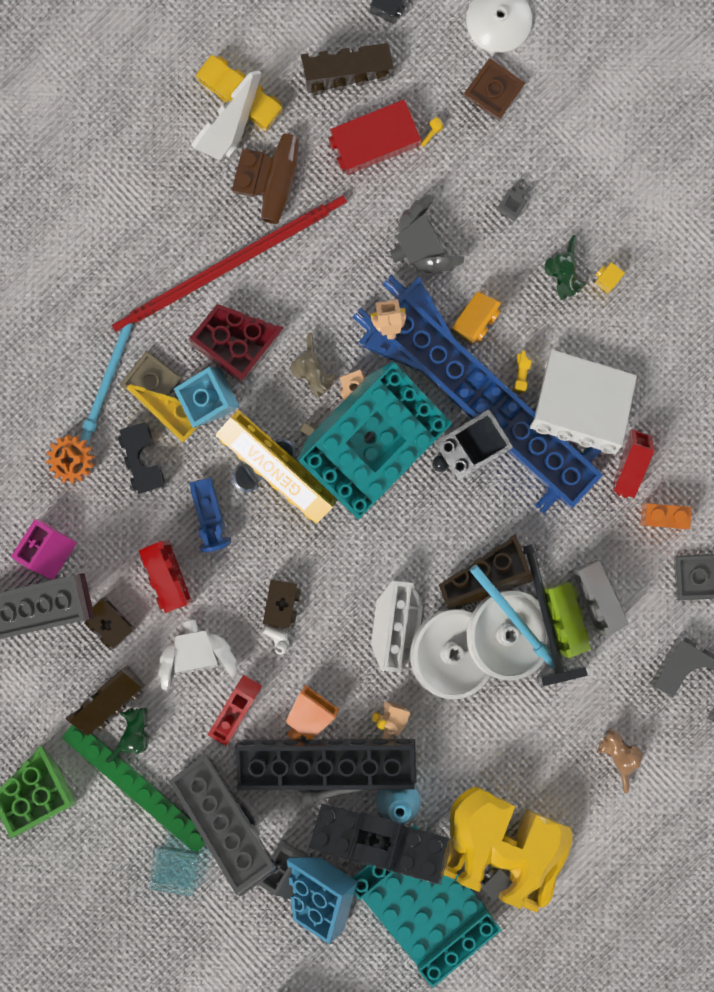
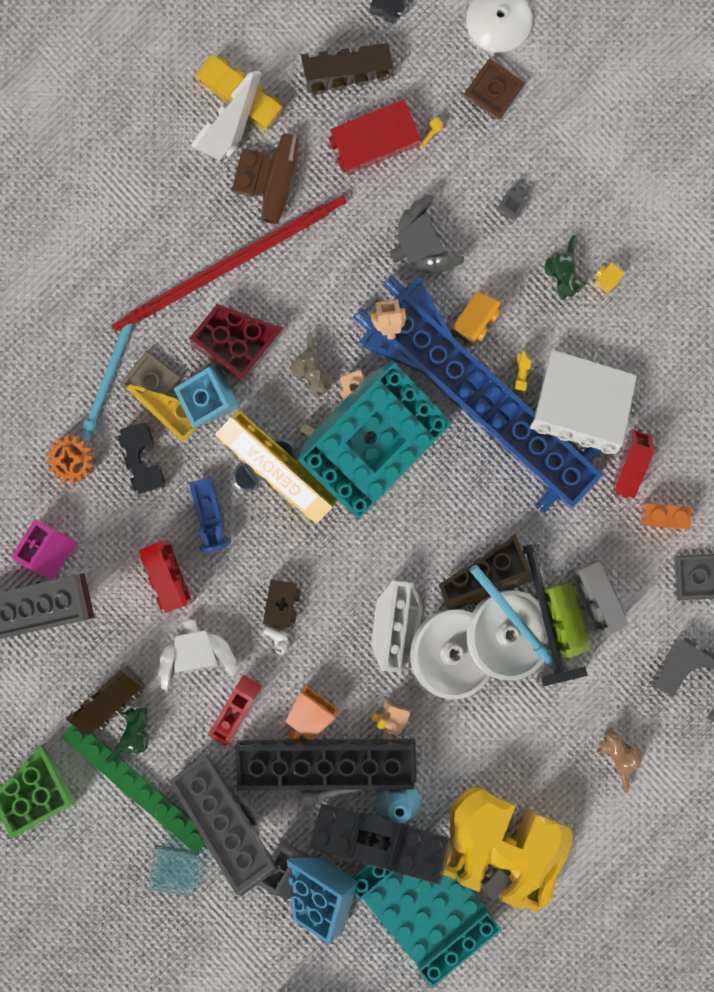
dark brown brick [84,597,136,649] -> none
black slope [432,408,515,480] -> none

